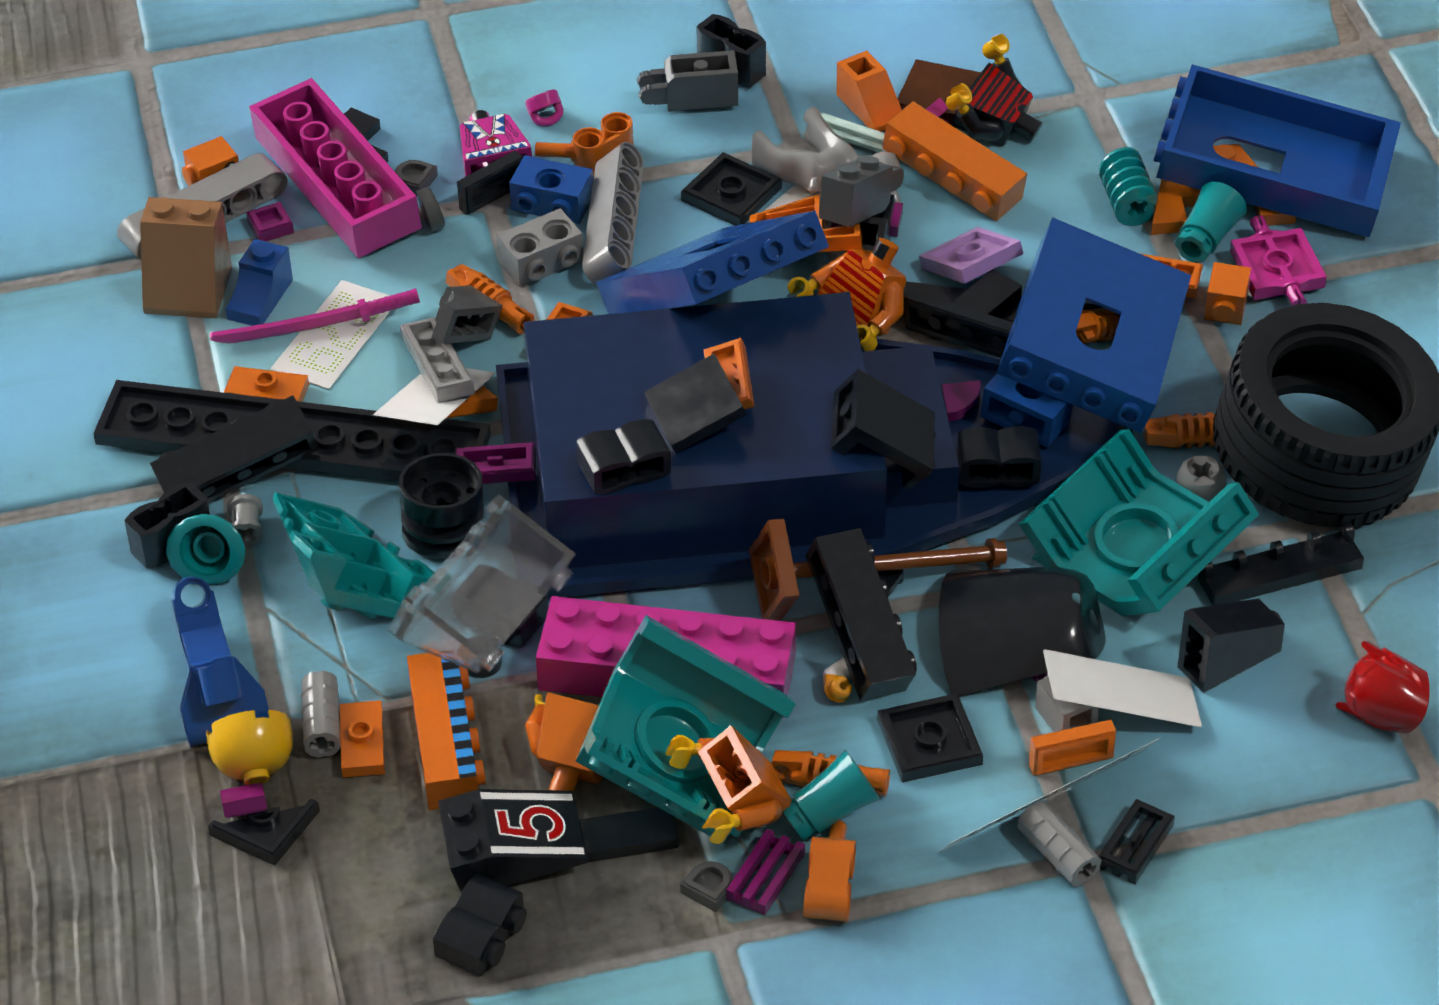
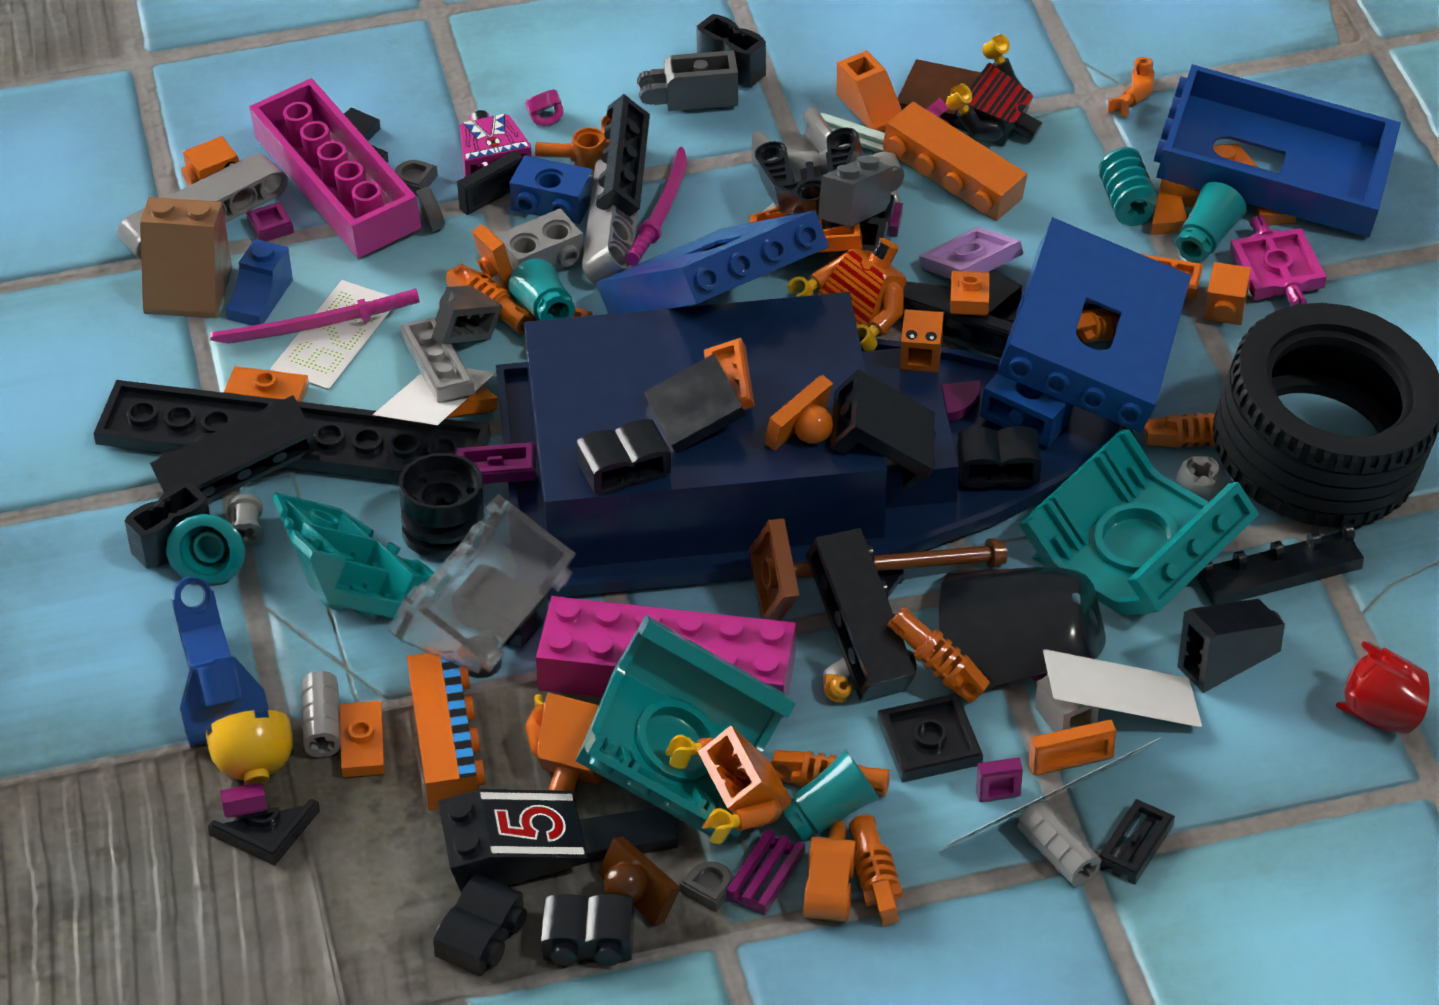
black tile [681,152,782,226] -> none
none -> orange plate [471,224,513,291]
none -> teal plant [509,258,575,321]
none -> black brick [541,894,635,966]
none -> black hinge [596,94,650,217]
none -> reddish brown tile [597,836,681,925]
none -> dark pink sword [625,147,687,266]
none -> black connector [754,127,863,215]
none -> orange tile [764,375,833,451]
none -> orange hinge [849,814,903,926]
none -> orange hinge [887,606,990,703]
none -> orange brick [900,309,944,373]
none -> orange plate [950,271,989,316]
none -> magenta tile [976,757,1023,802]
none -> orange arm [1108,57,1155,117]

